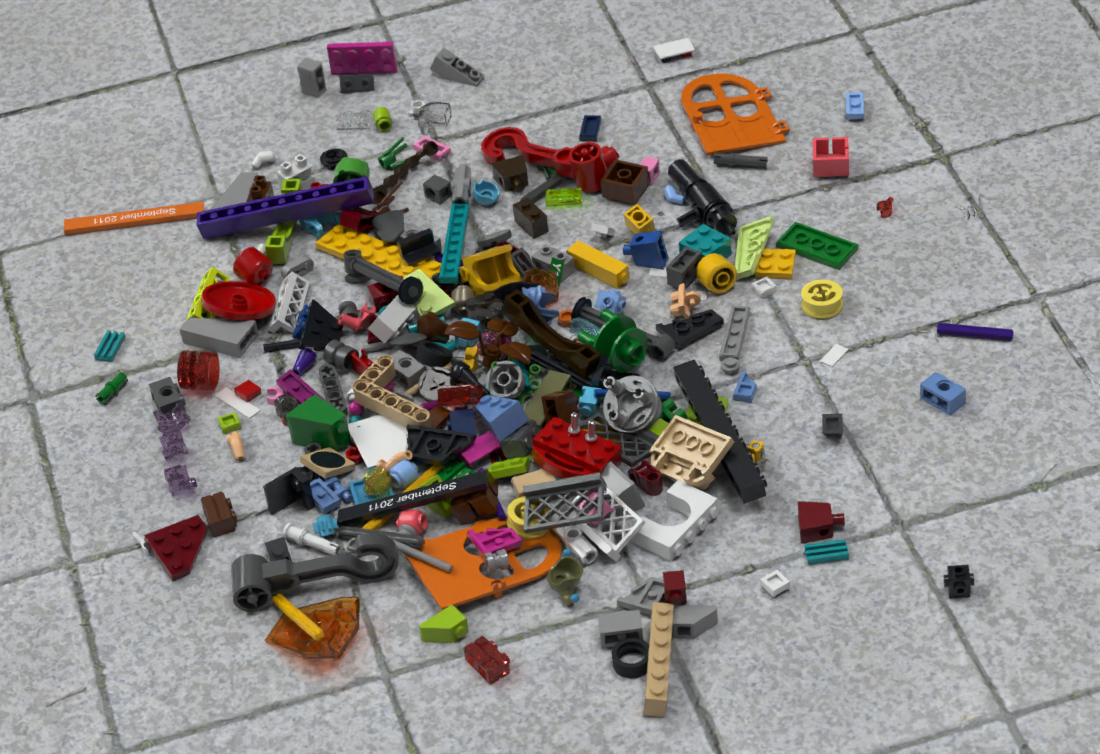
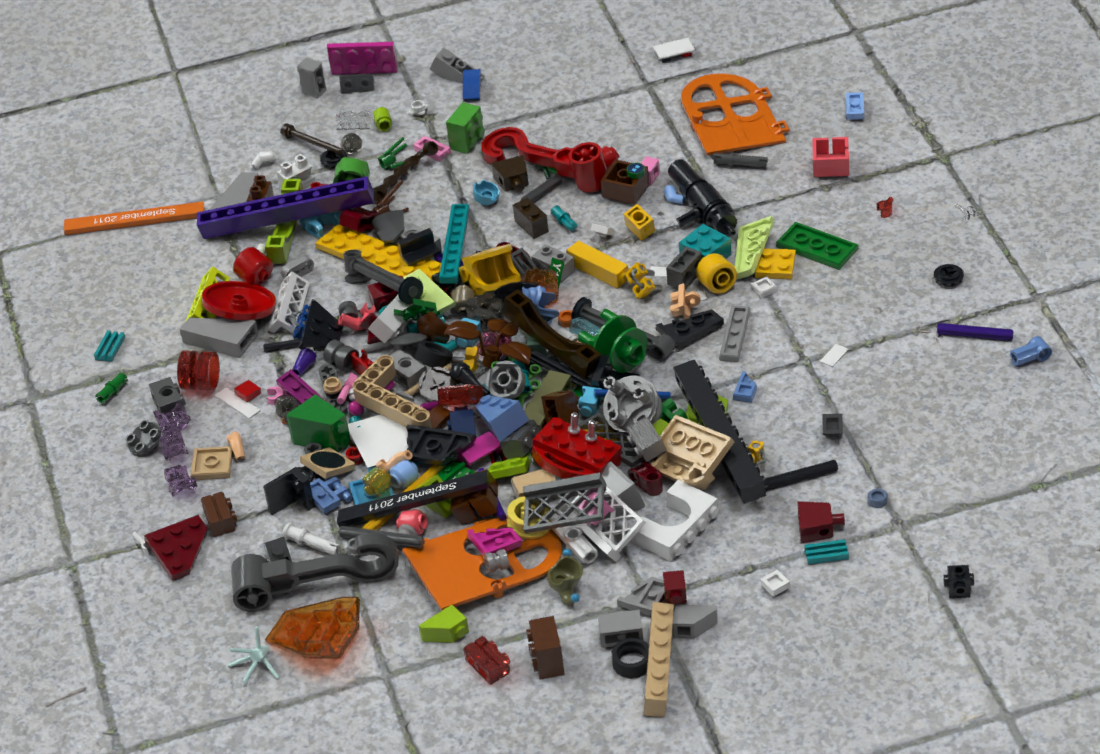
lime tile [217,412,242,434] -> none
yellow axle [272,594,325,641] -> none
medium azure gear [313,514,338,538] -> none
light grey bar [392,539,453,573] -> none
clear brick [418,102,452,136] -> none
dark grey brick [423,174,452,205] -> none
light grey piece [452,164,471,204] -> none
dark grey tile [476,229,512,248] -> none
clear neon green plate [546,188,582,206] -> none
dark blue tile [579,115,602,142] -> none
light blue brick [594,289,627,315] -> none
blue torso [623,231,669,269] -> none
light grey plate [721,357,740,375] -> none
light yellow wheel [801,279,843,319] -> none
medium blue brick [920,372,966,416] -> none
none -> dark grey dish [125,420,161,455]
none -> tan tile [190,446,233,480]
none -> light aqua plant [228,626,279,683]
none -> dark brown piece [280,123,344,155]
none -> tan plate [323,377,342,394]
none -> bright pink piece [337,372,358,404]
none -> clear smoke animal [340,133,362,154]
none -> green piece [394,298,440,321]
none -> bright green brick [446,102,485,154]
none -> blue slope [463,69,481,101]
none -> reddish brown brick [526,616,565,680]
none -> teal axle [550,205,577,232]
none -> yellow piece [625,262,662,299]
none -> tile [627,163,645,179]
none -> light grey brick [627,417,667,462]
none -> black axle [765,460,838,490]
none -> sand blue tile [867,489,888,508]
none -> black gear [934,264,964,287]
none -> medium blue piece [1010,336,1052,366]

